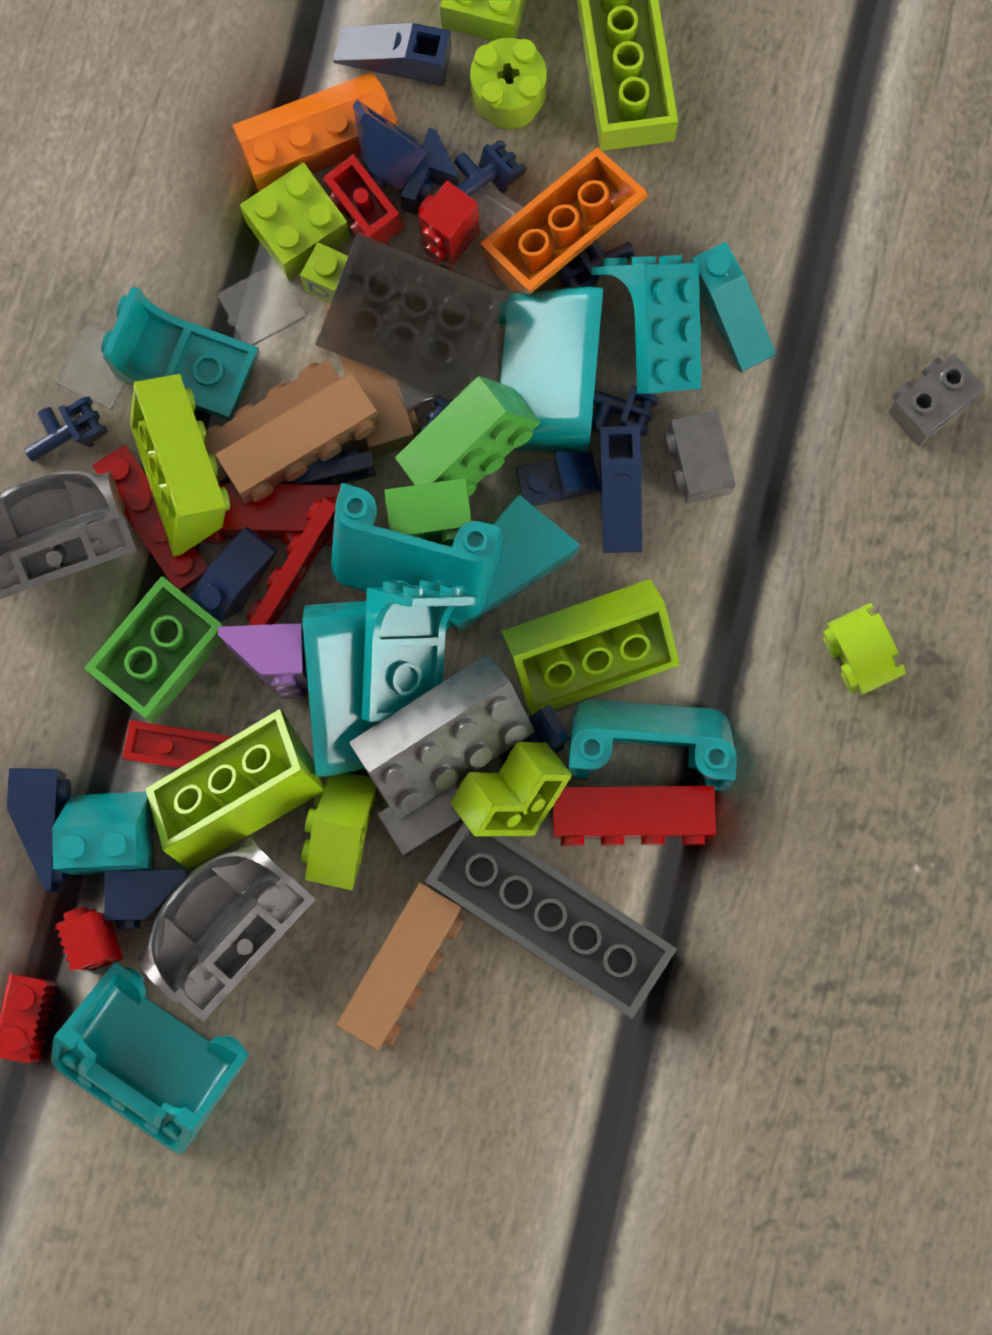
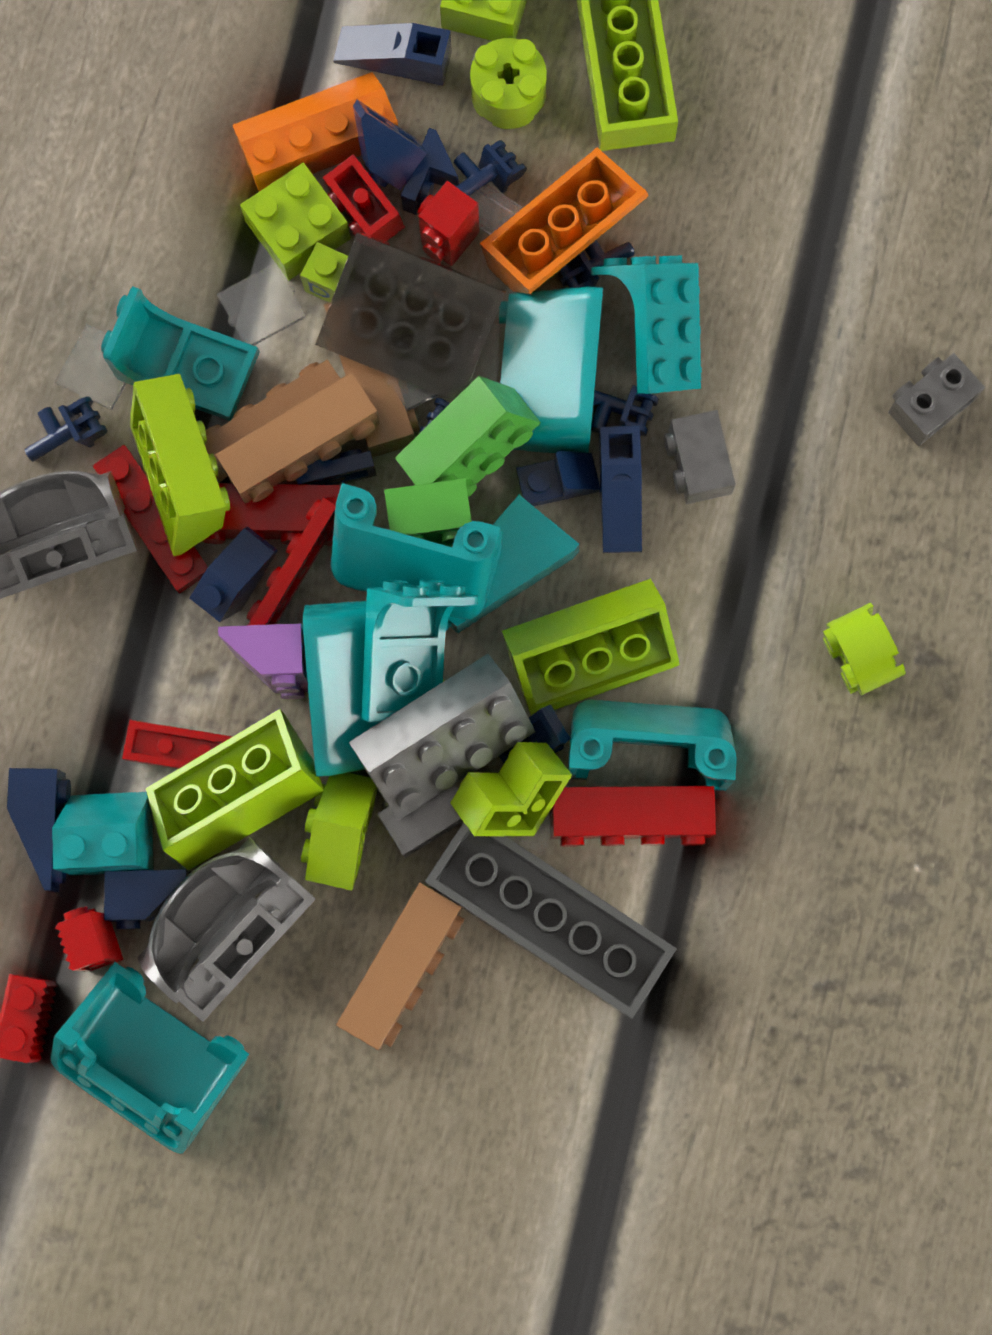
bright green brick [84,576,224,724] -> none
teal slope [691,241,776,373] -> none

